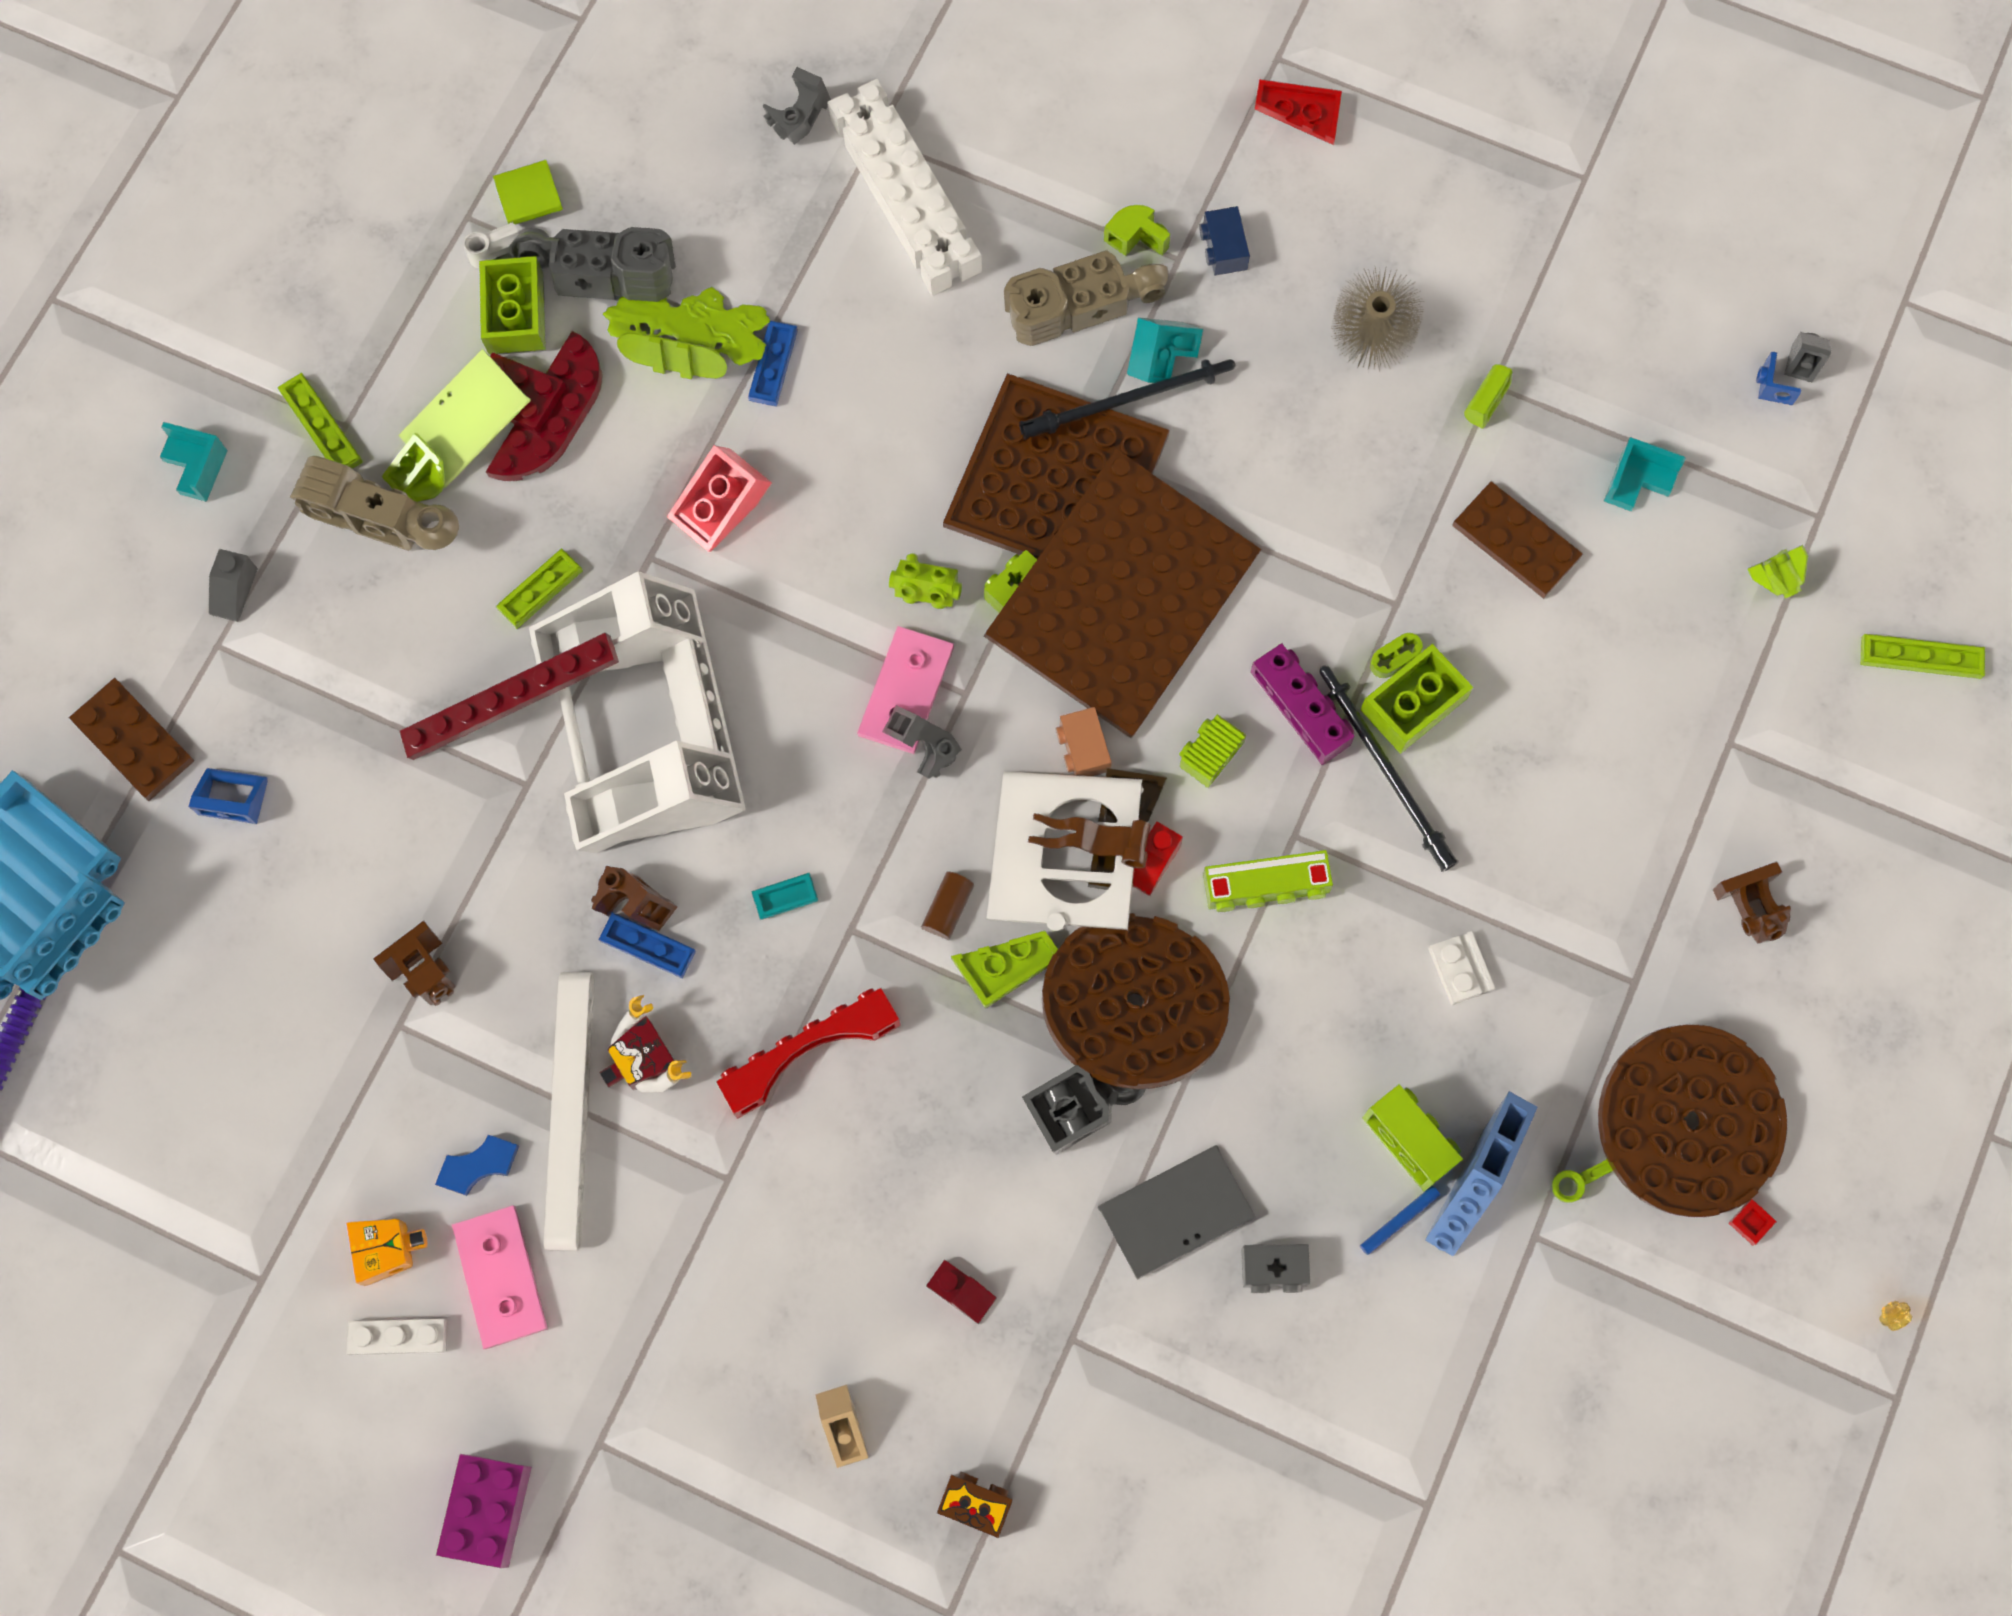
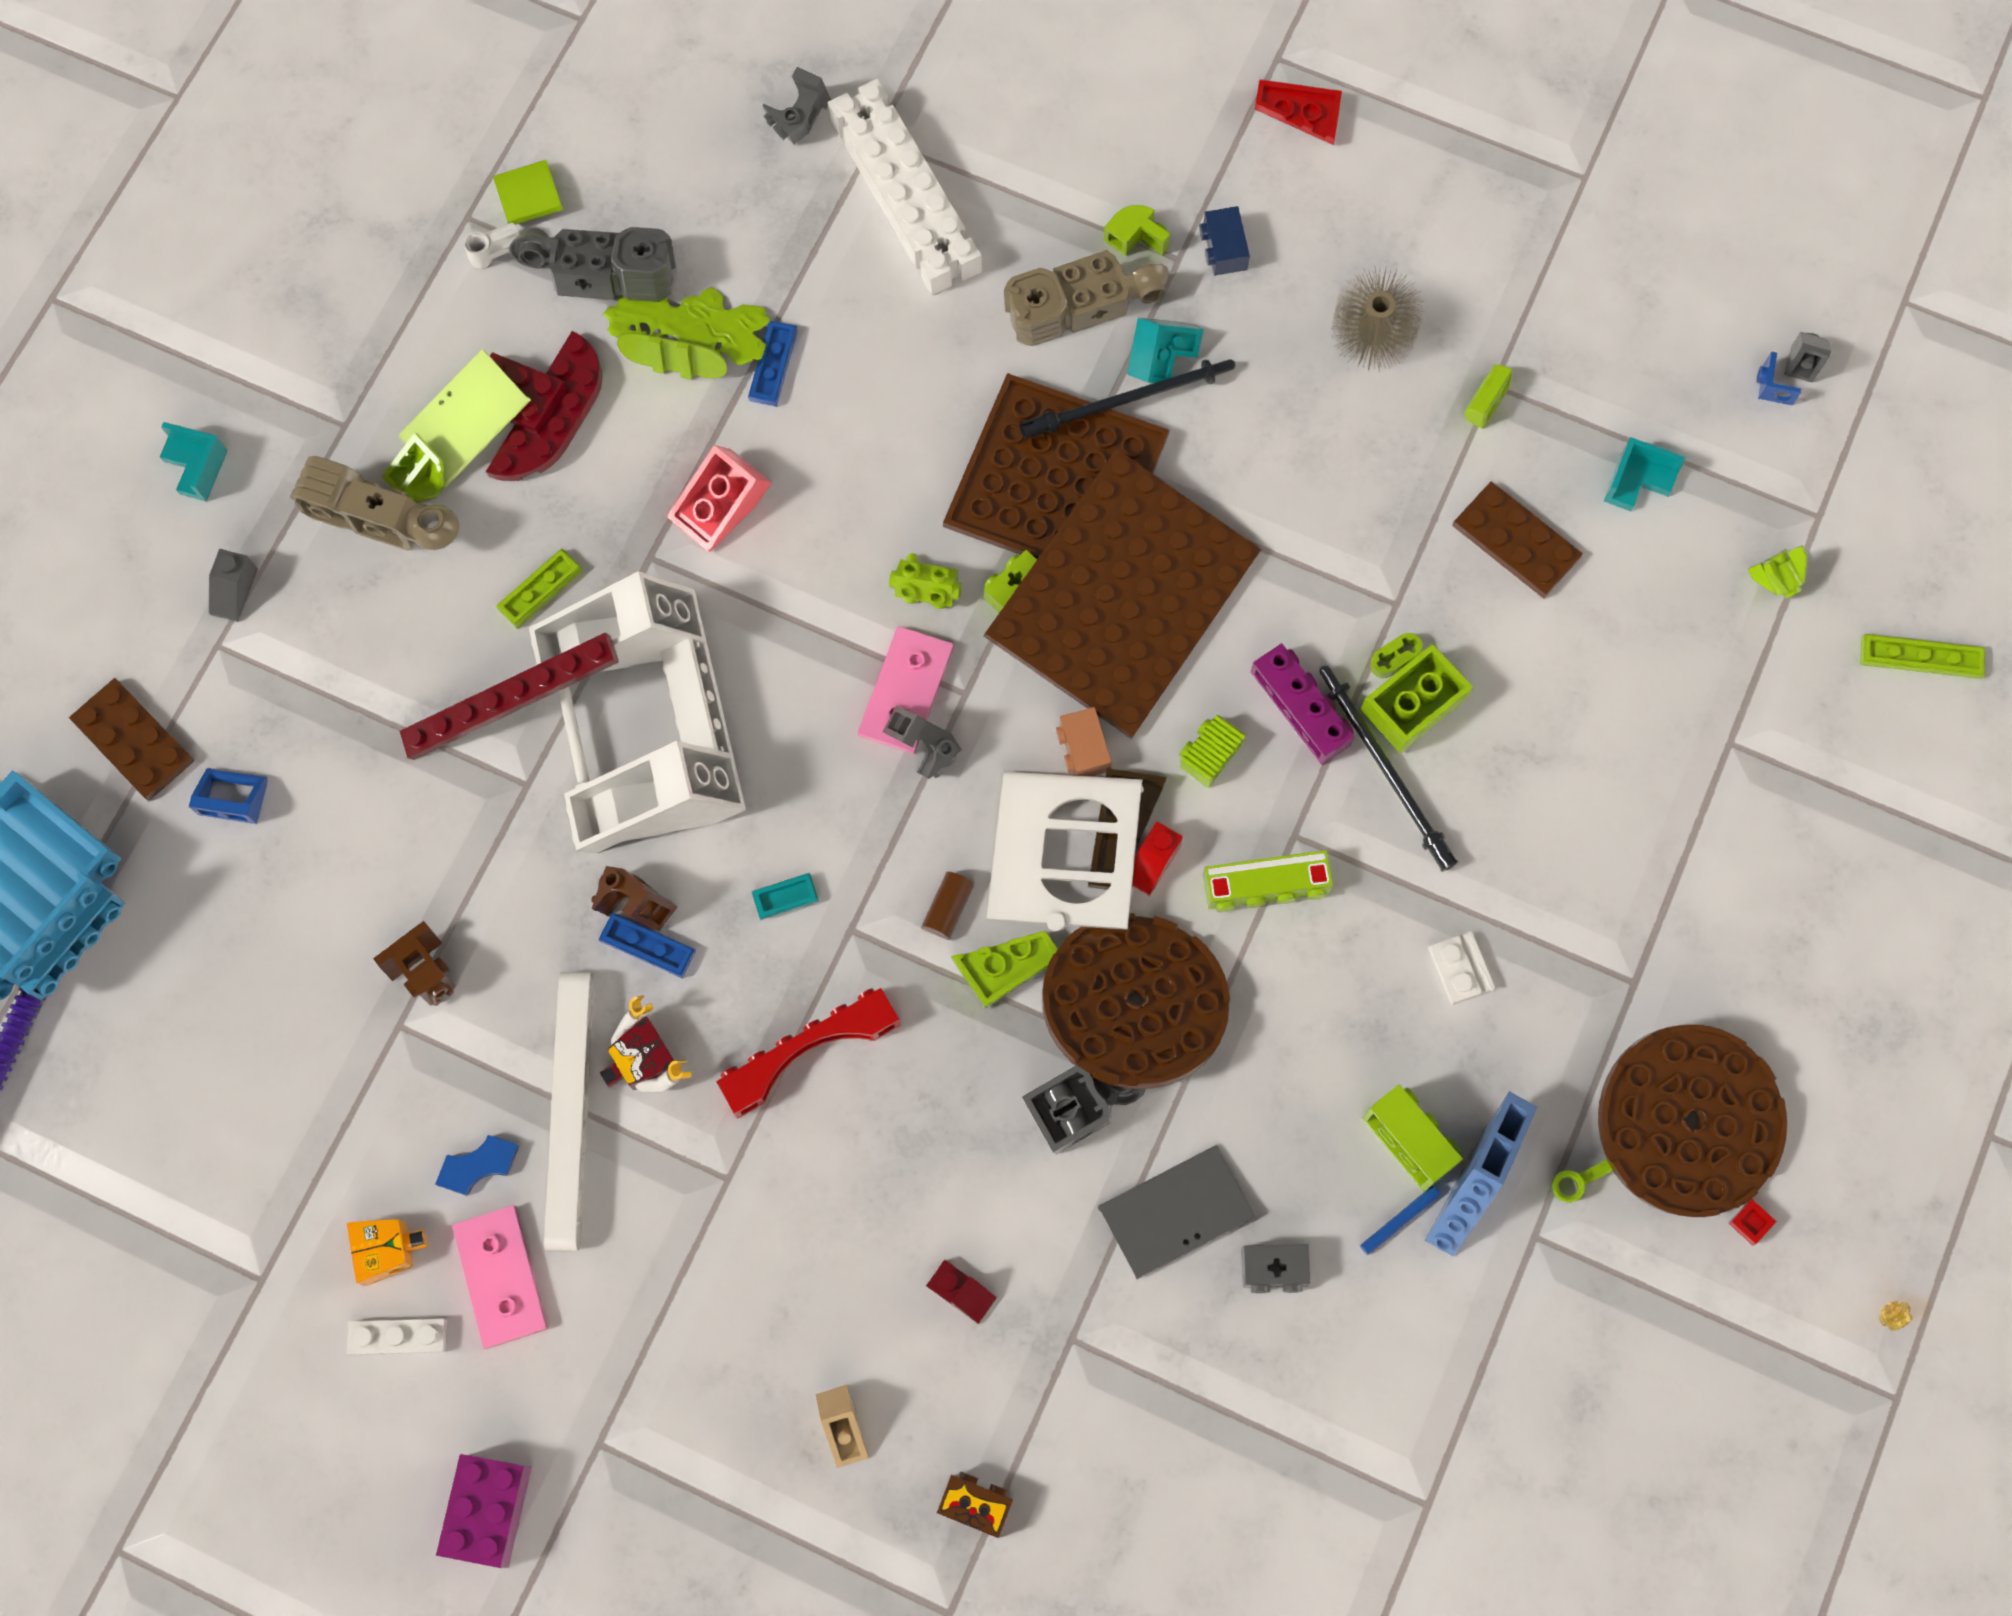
lime tile [277,372,363,469] -> none
lime brick [479,256,546,354] -> none
reddish brown flag [1028,813,1151,868] -> none
reddish brown tile [1713,861,1791,944] -> none

